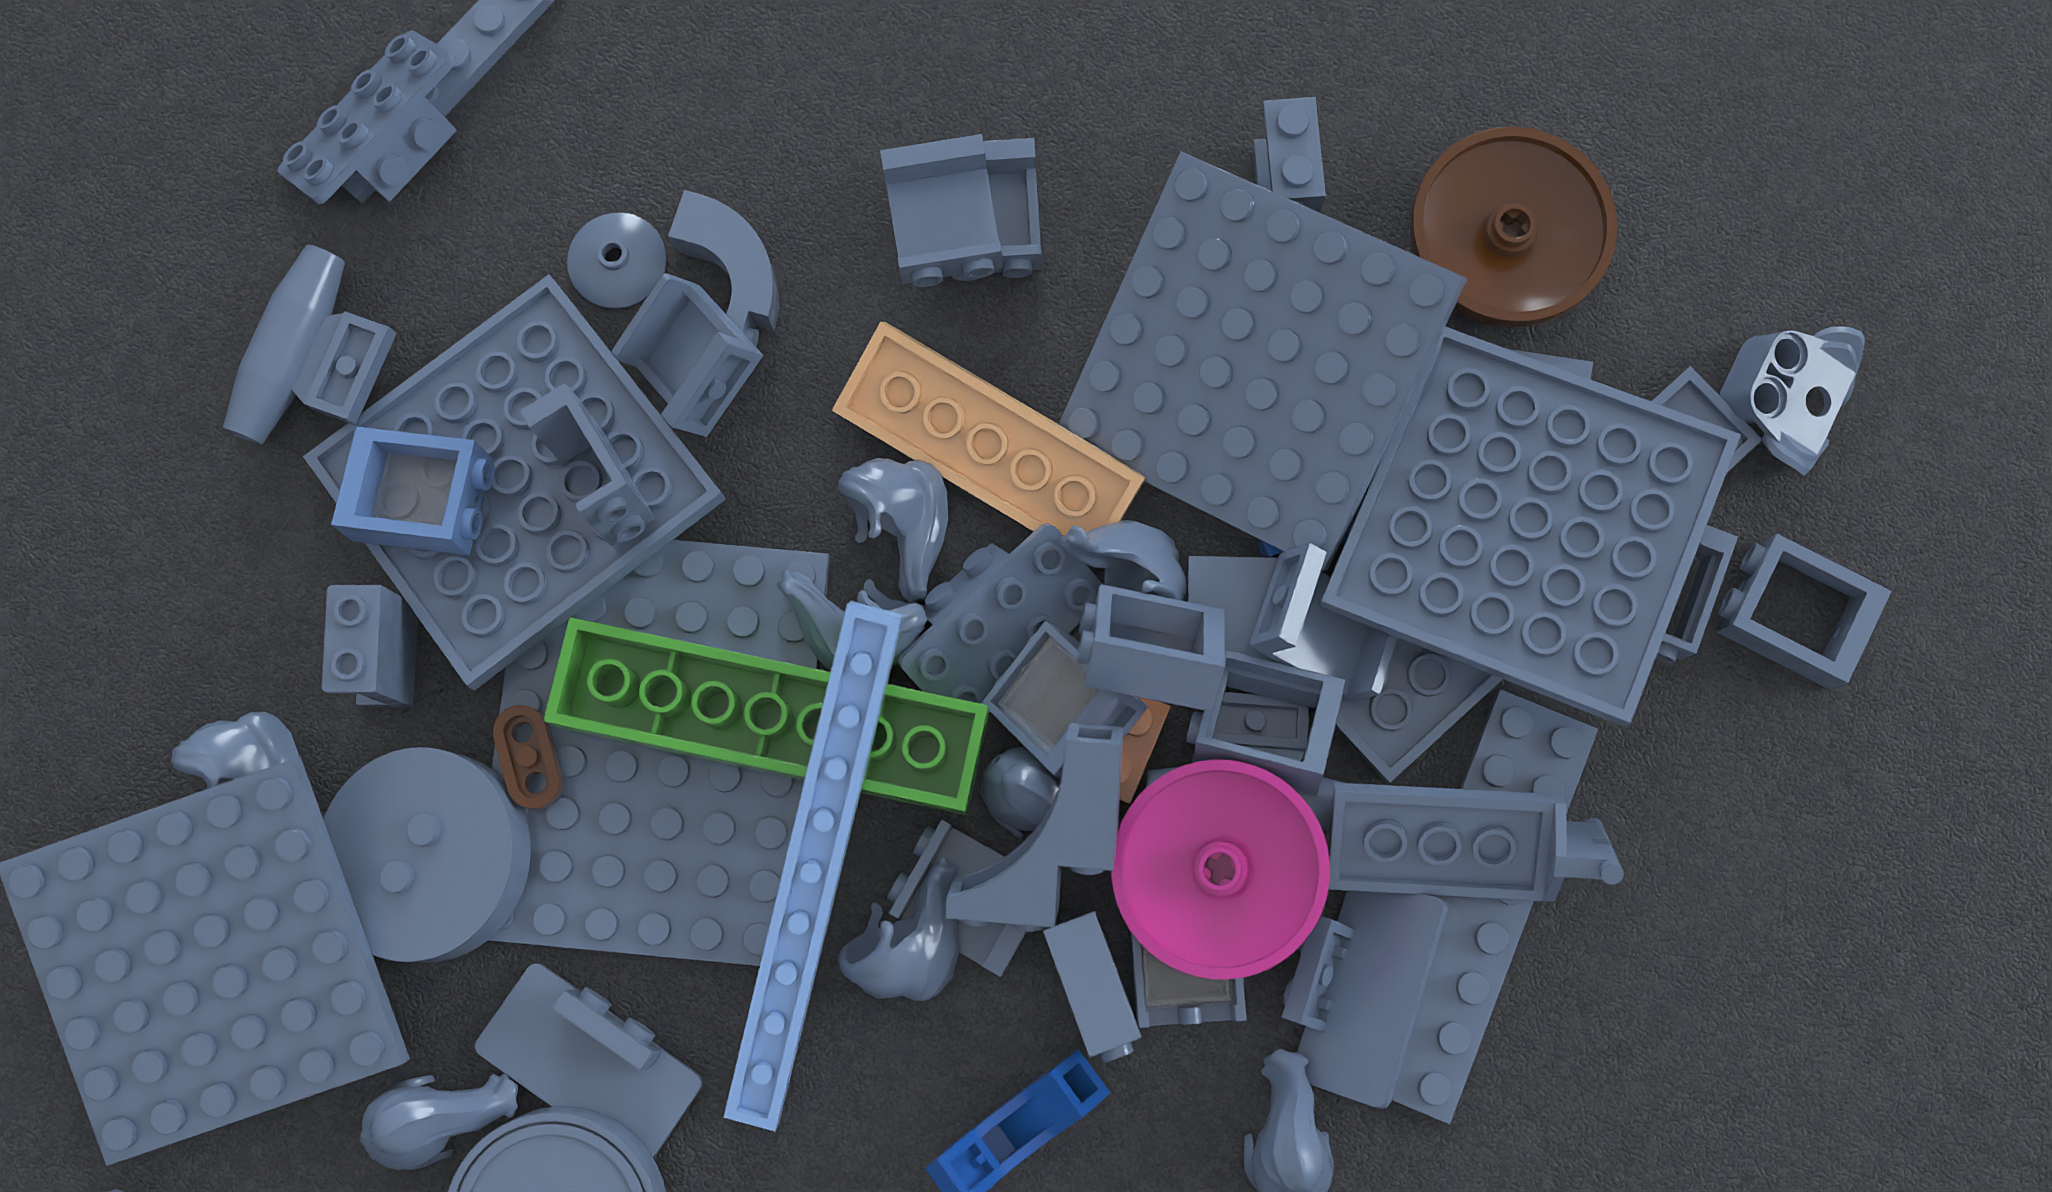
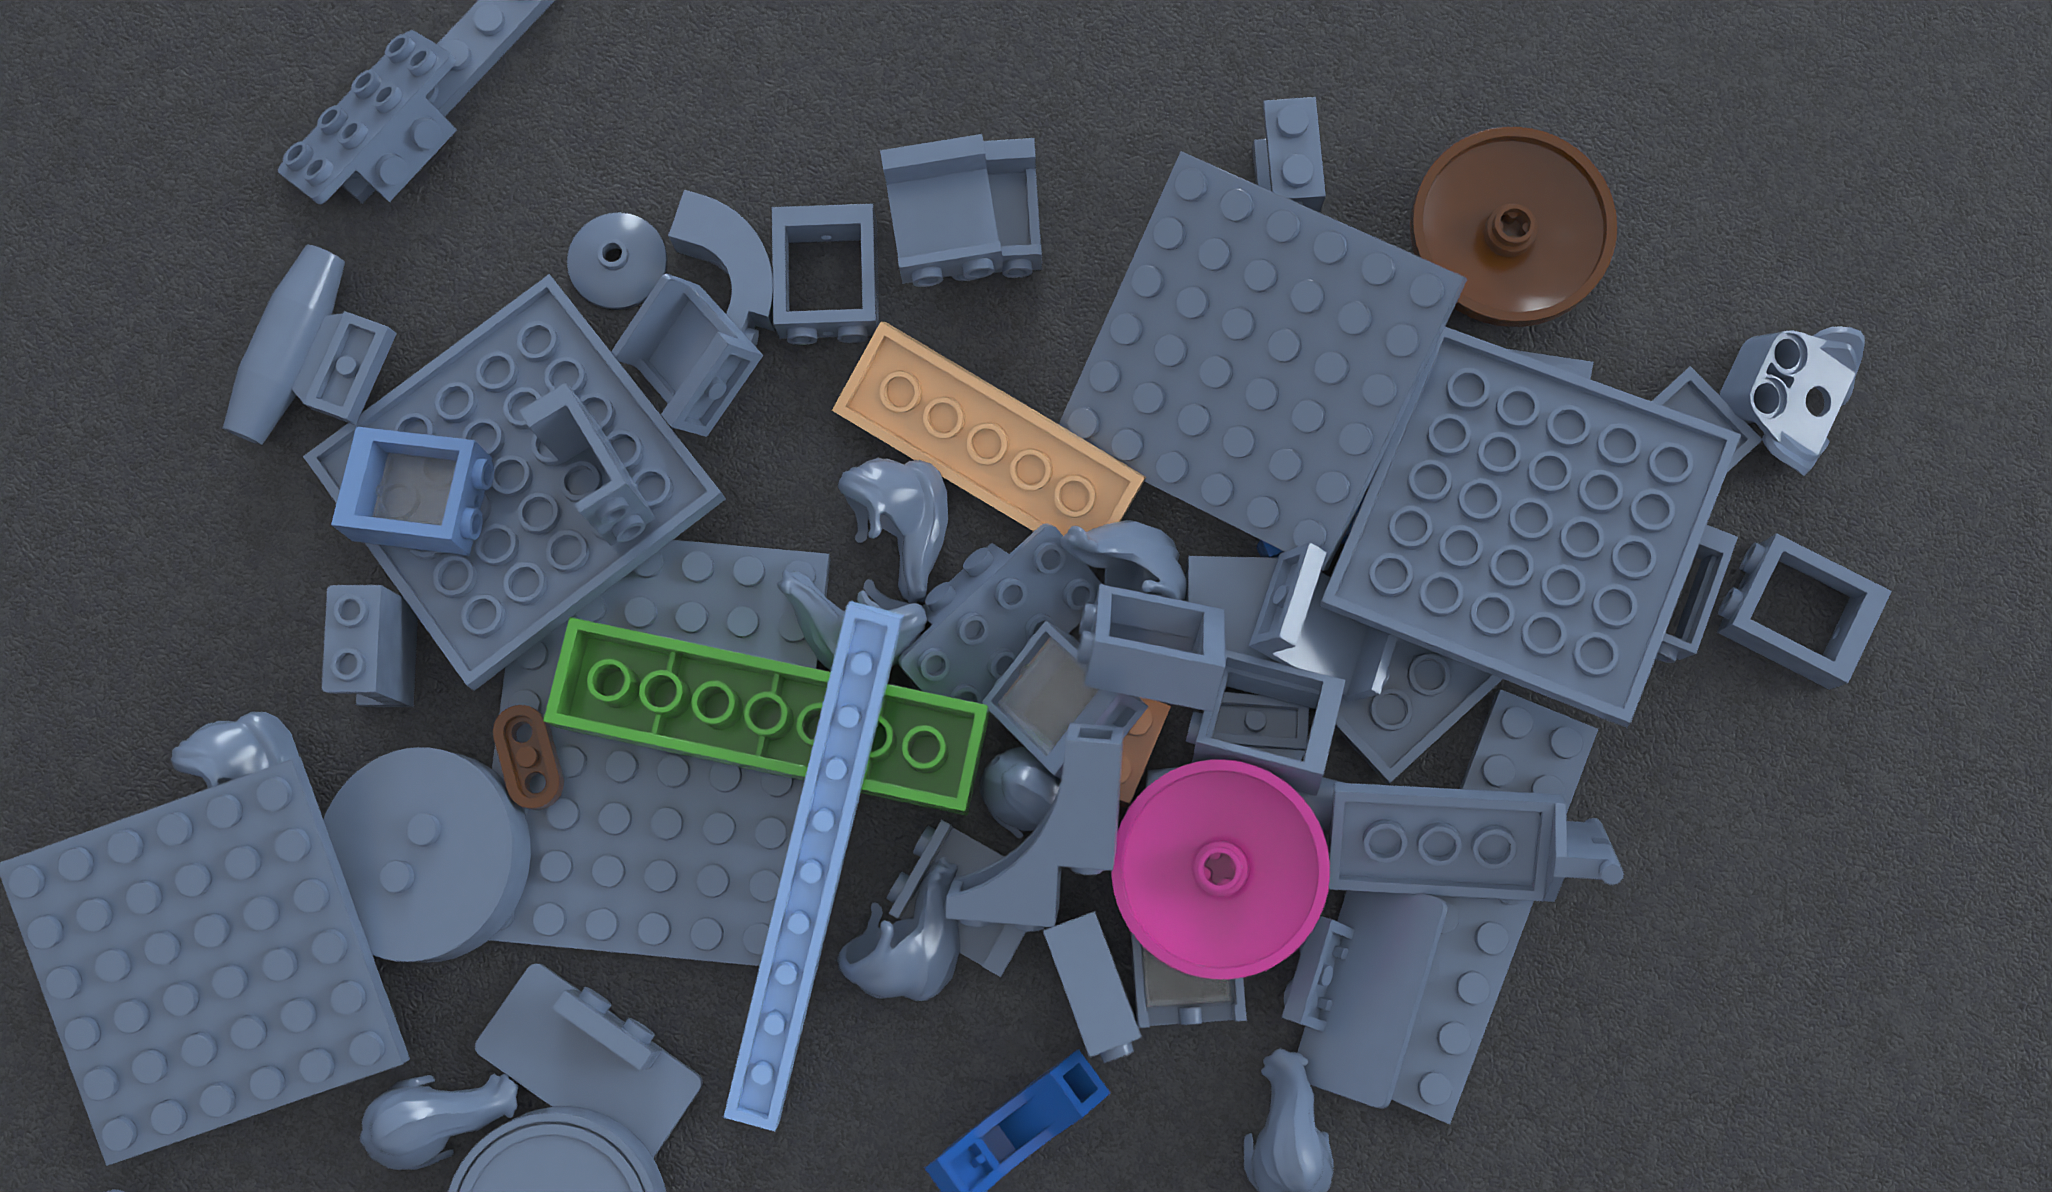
none -> sand blue window [772,204,879,345]

